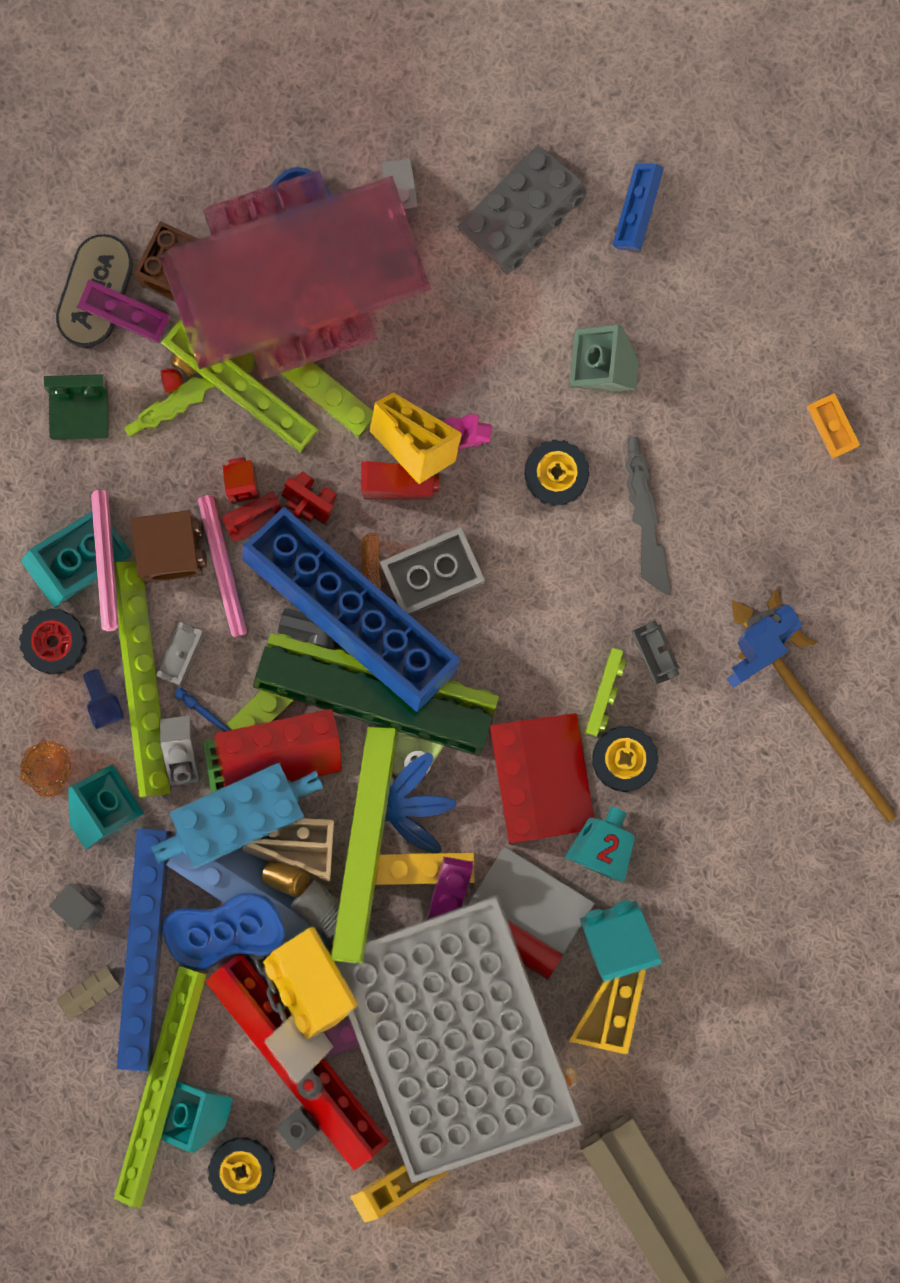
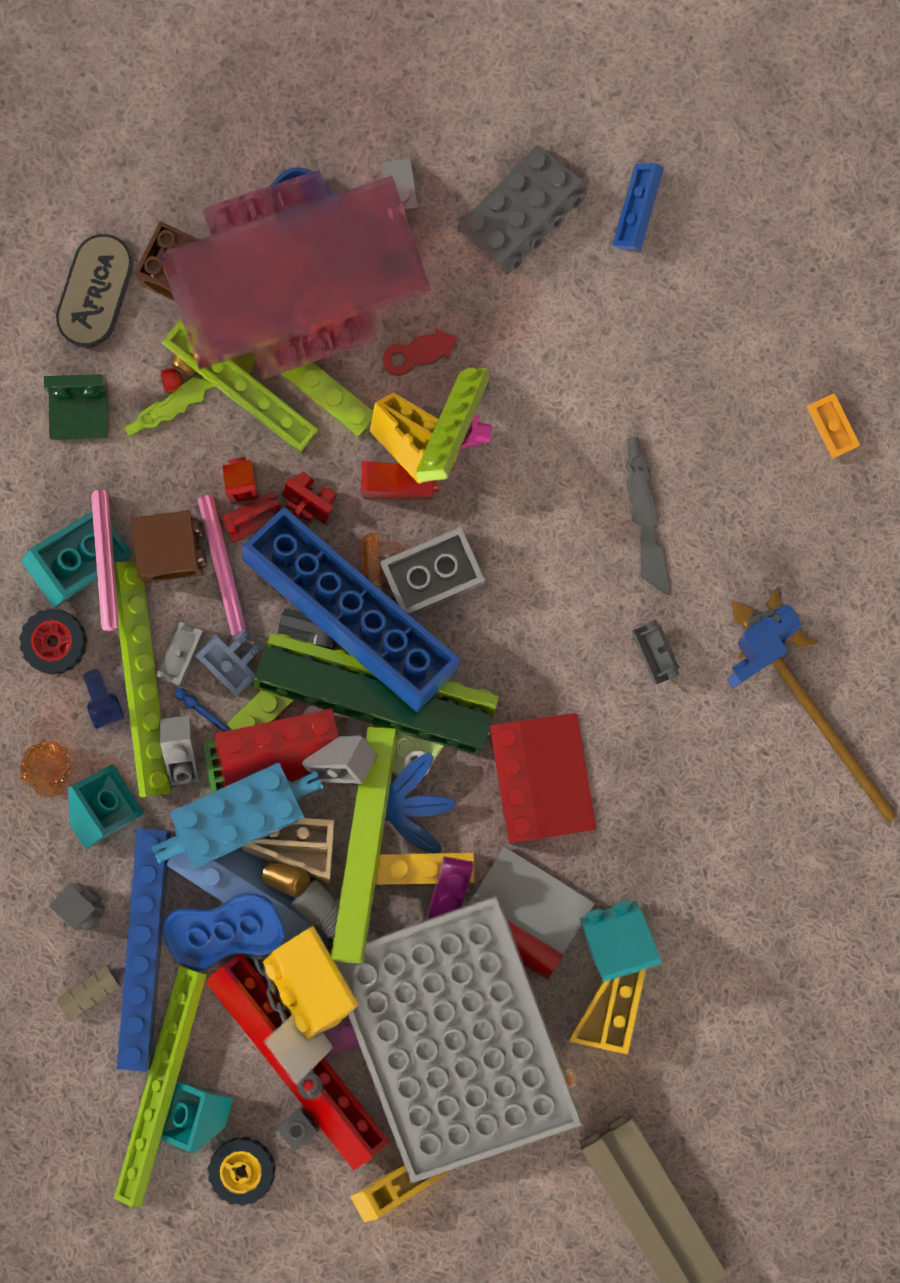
magenta plate [76,279,170,343] -> none
black wheel [524,439,589,507] -> none
teal torso [565,806,635,882] -> none
sand green slope [570,325,639,392] -> none
lime plate [585,648,626,737] -> none
black wheel [592,726,658,792] -> none
none -> sand blue hinge [194,629,262,697]
none -> light grey slope [302,736,377,784]
none -> red brick [382,328,457,376]
none -> lime plate [415,368,490,482]

